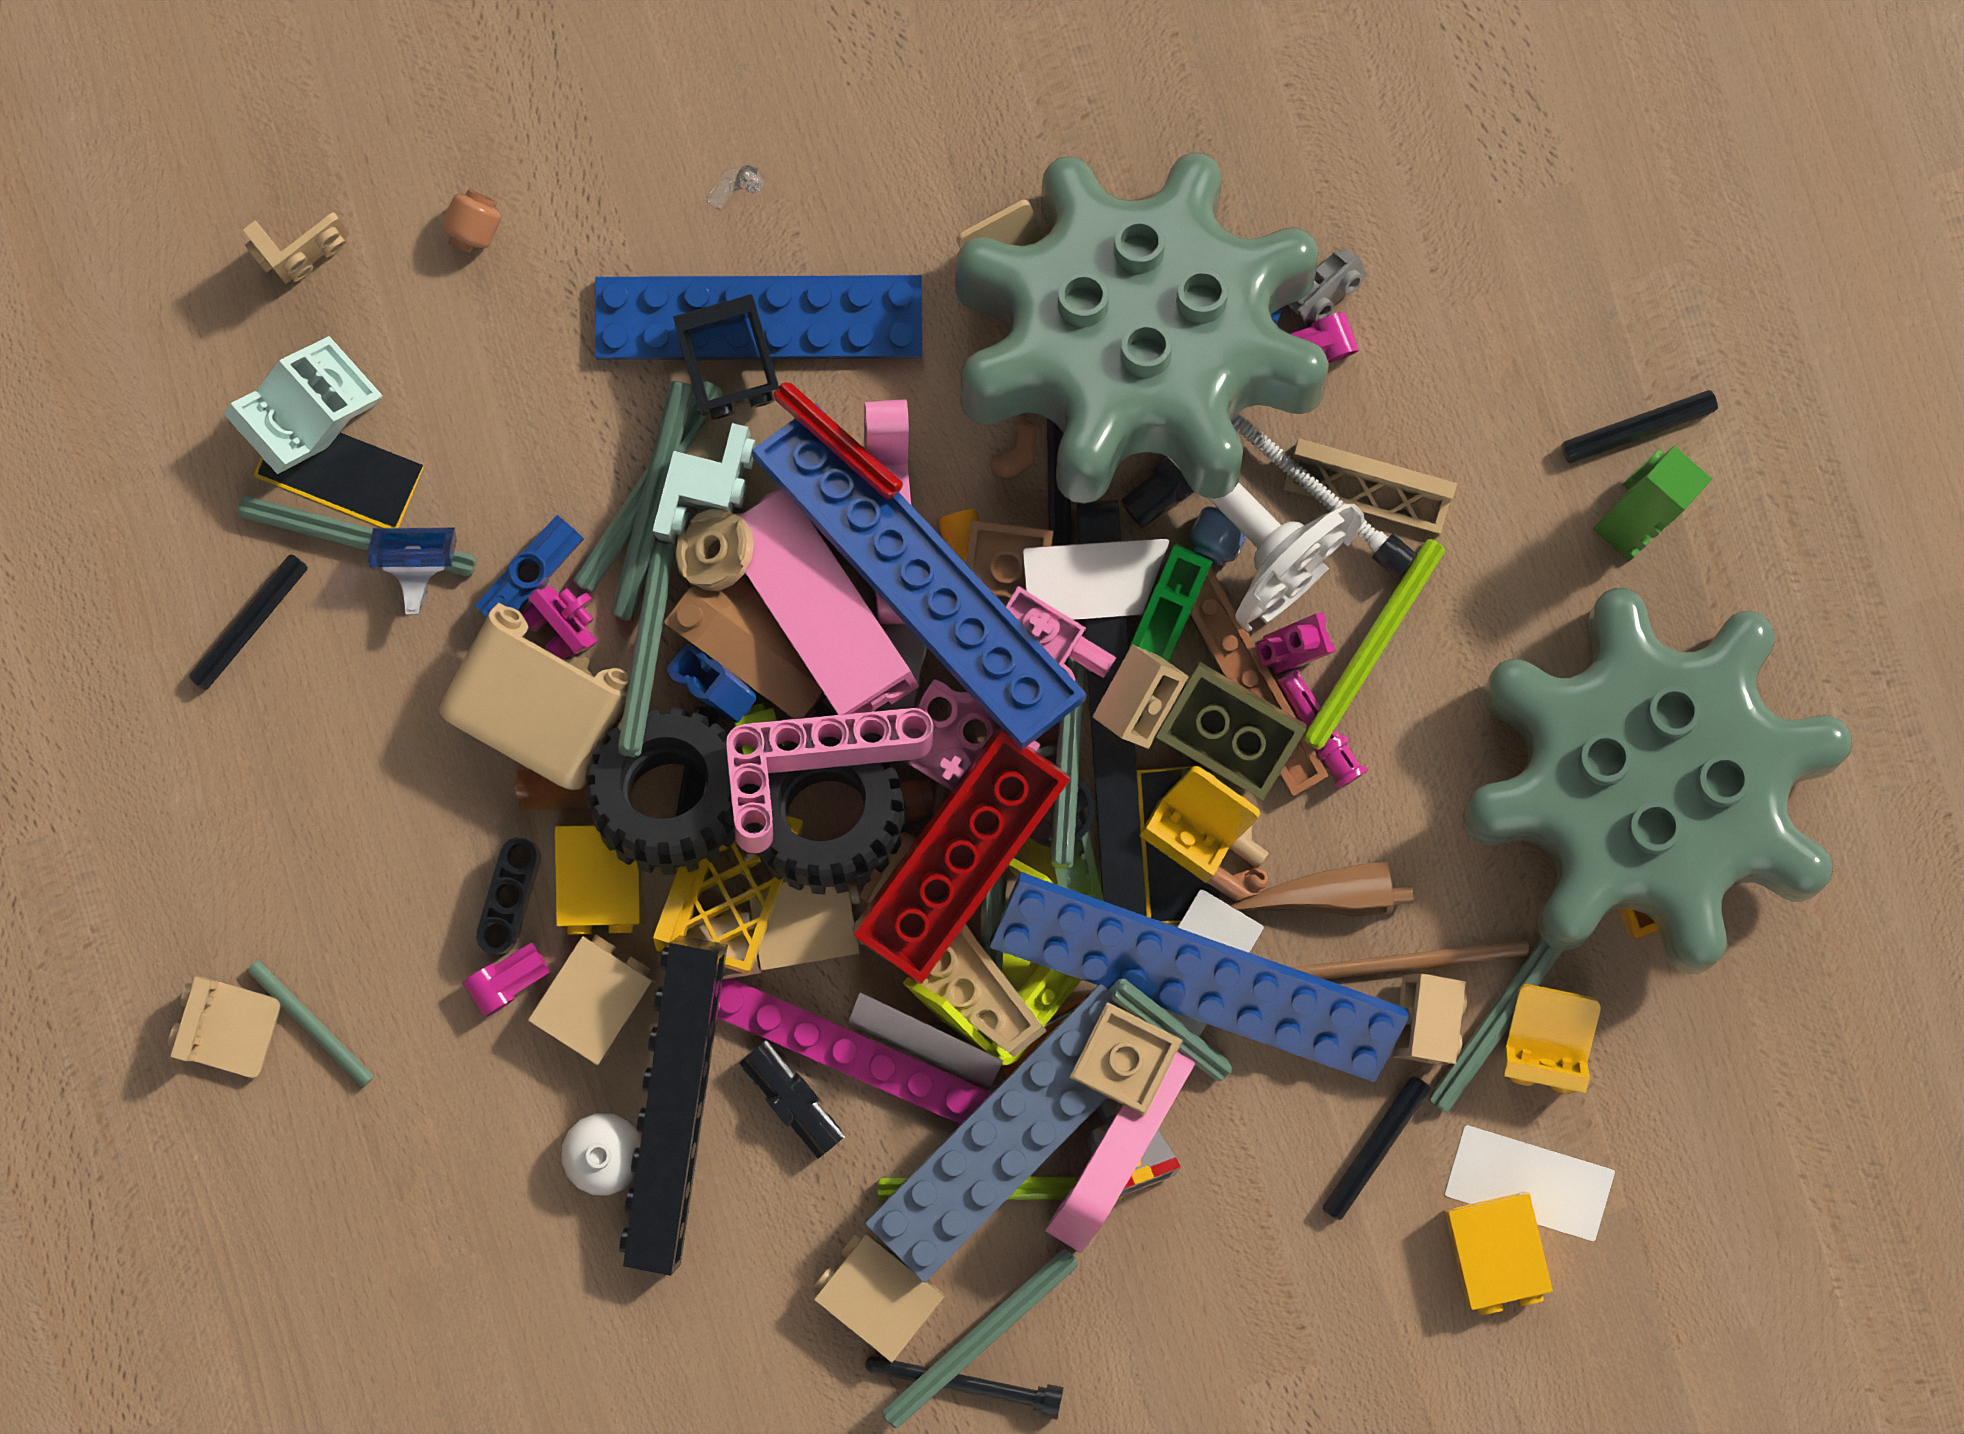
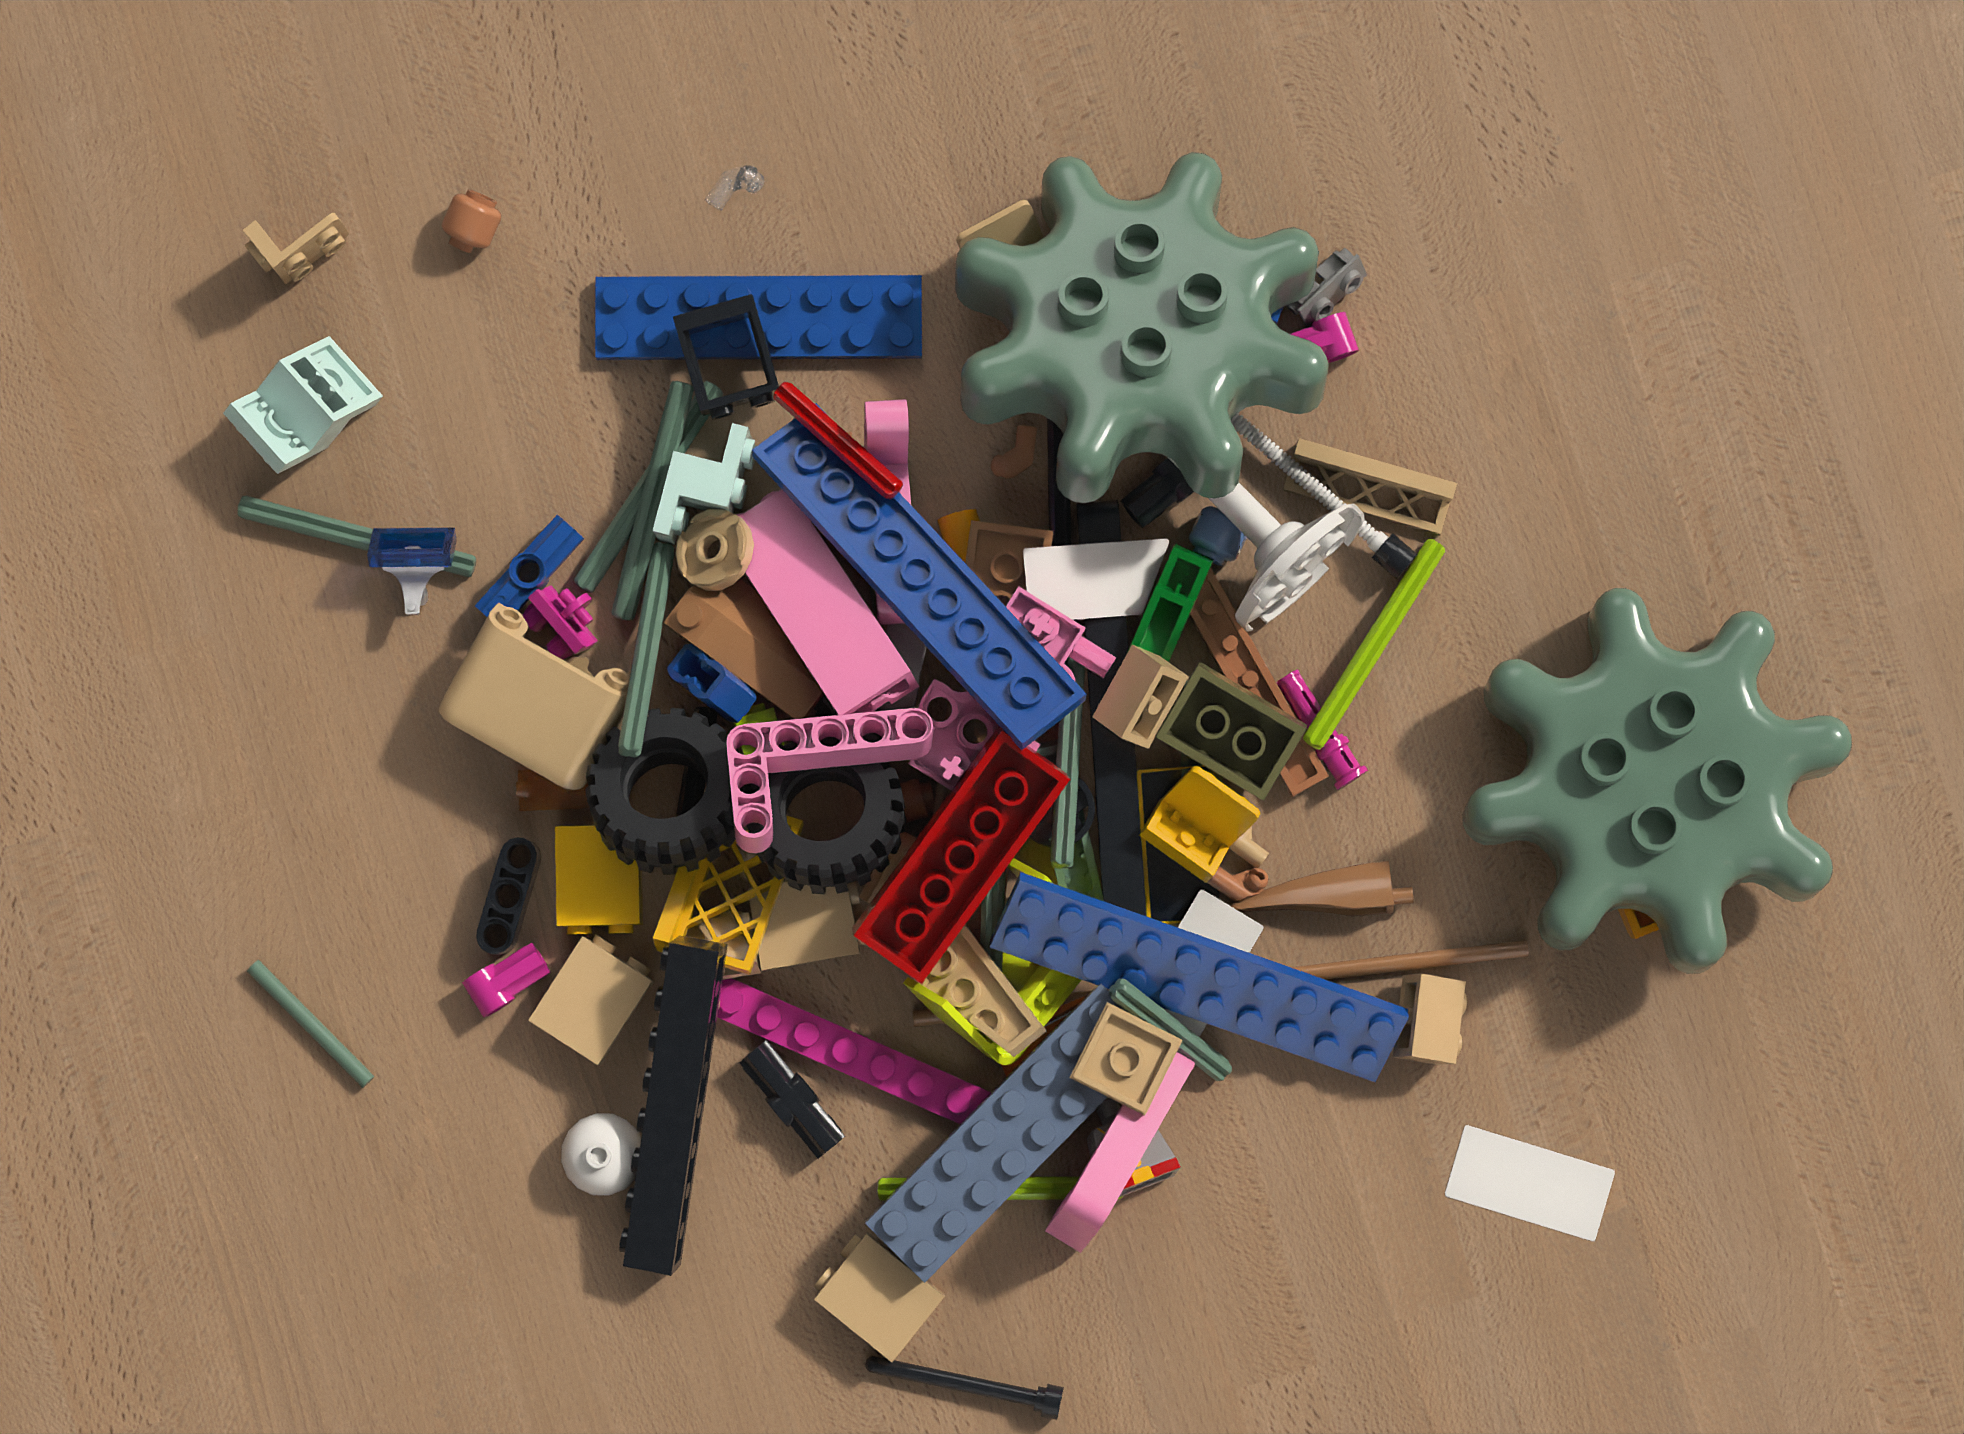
tan bracket [168,976,281,1078] -> none
black axle [189,554,308,690] -> none
black sticker [254,432,423,532] -> none
white sticker [848,993,1003,1090] -> none
sand green axle [882,1249,1078,1429] -> none
dark pink hips [1256,612,1336,675] -> none
black axle [1323,1076,1430,1220] -> none
sand green axle [1429,938,1563,1112] -> none
yellow brick [1444,1192,1553,1315] -> none
yellow bracket [1502,984,1601,1094] -> none
black axle [1561,390,1718,463] -> none
bright green wedge [1593,445,1712,561] -> none

